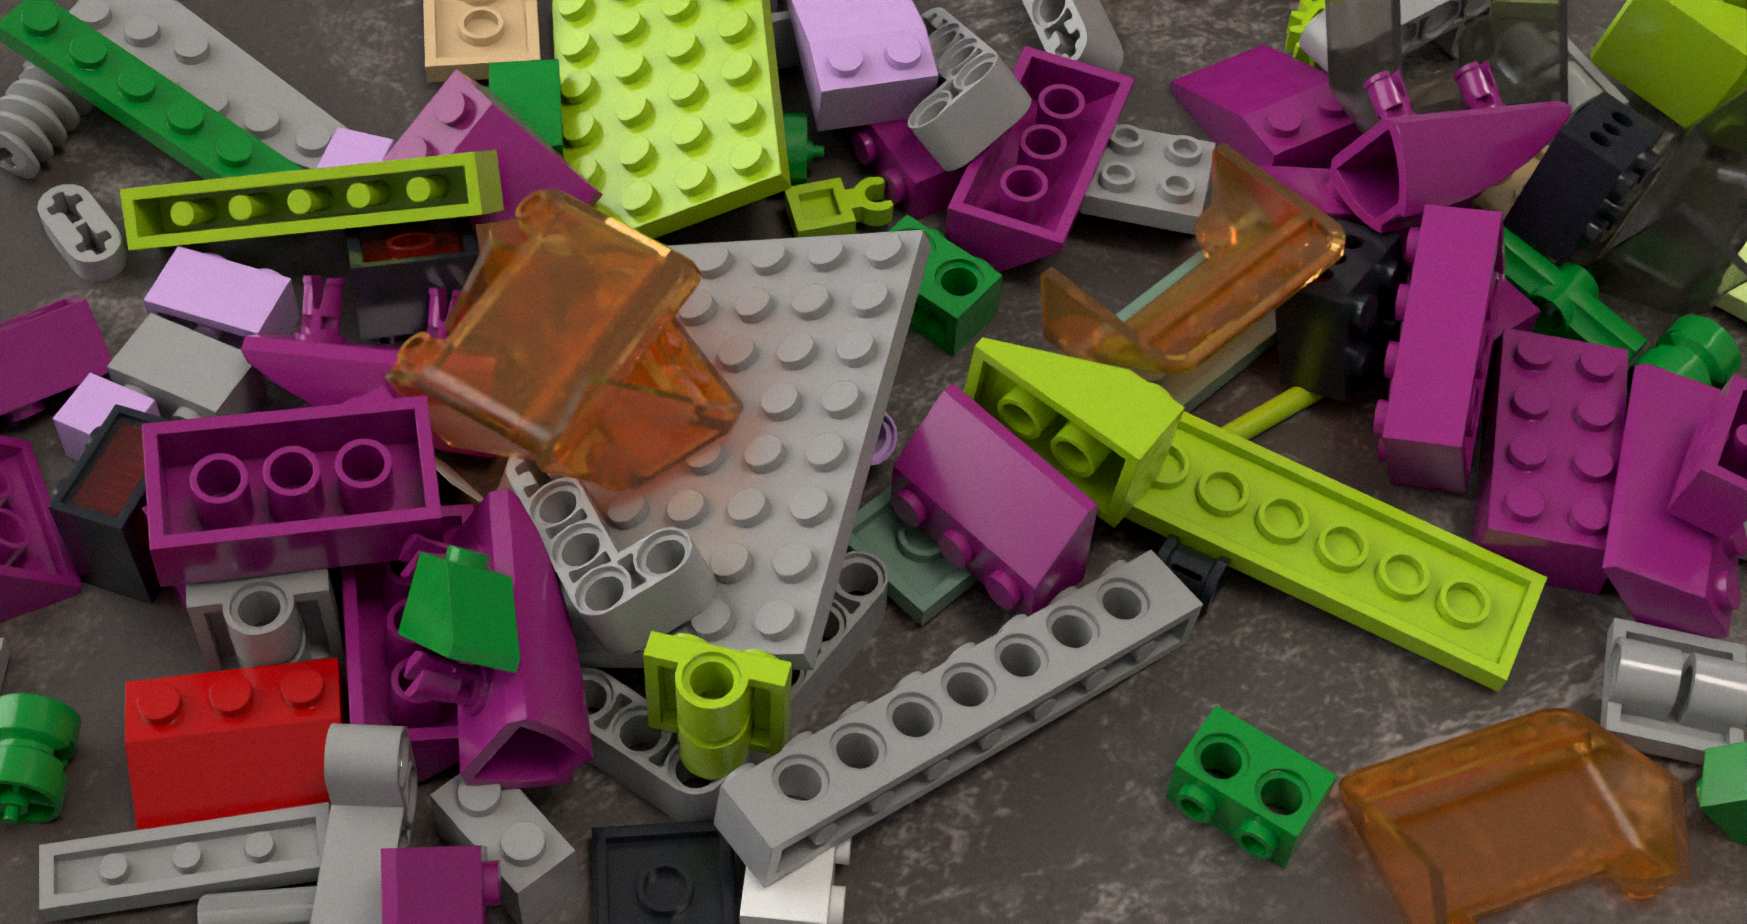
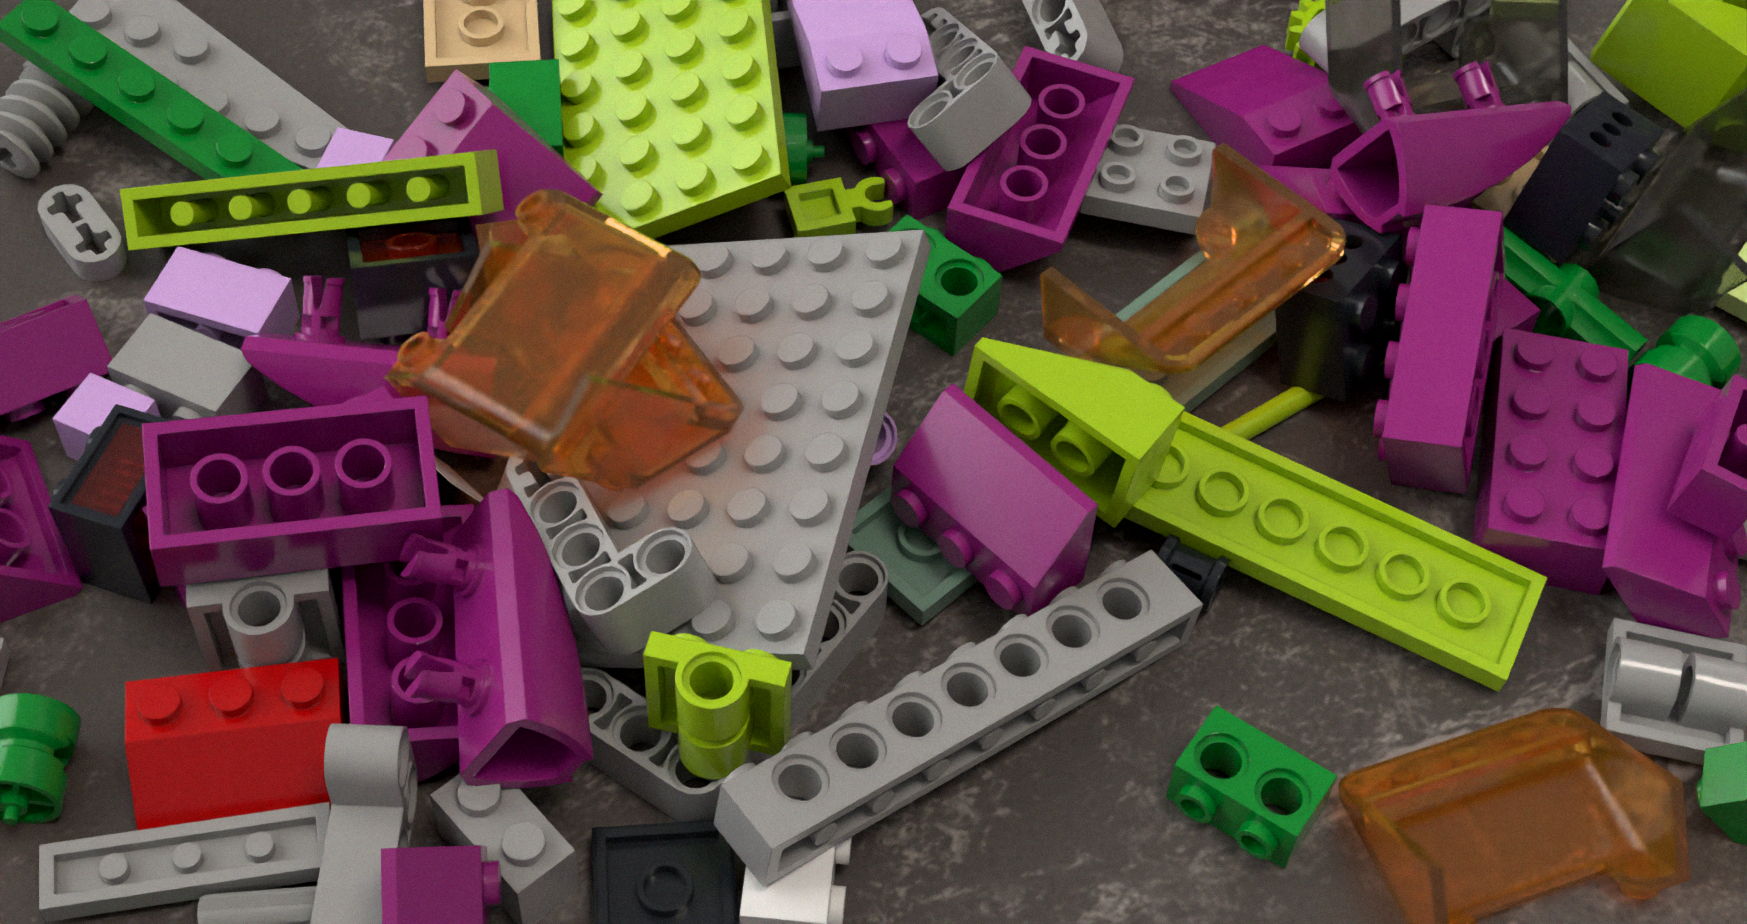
green slope [398,544,520,673] -> none

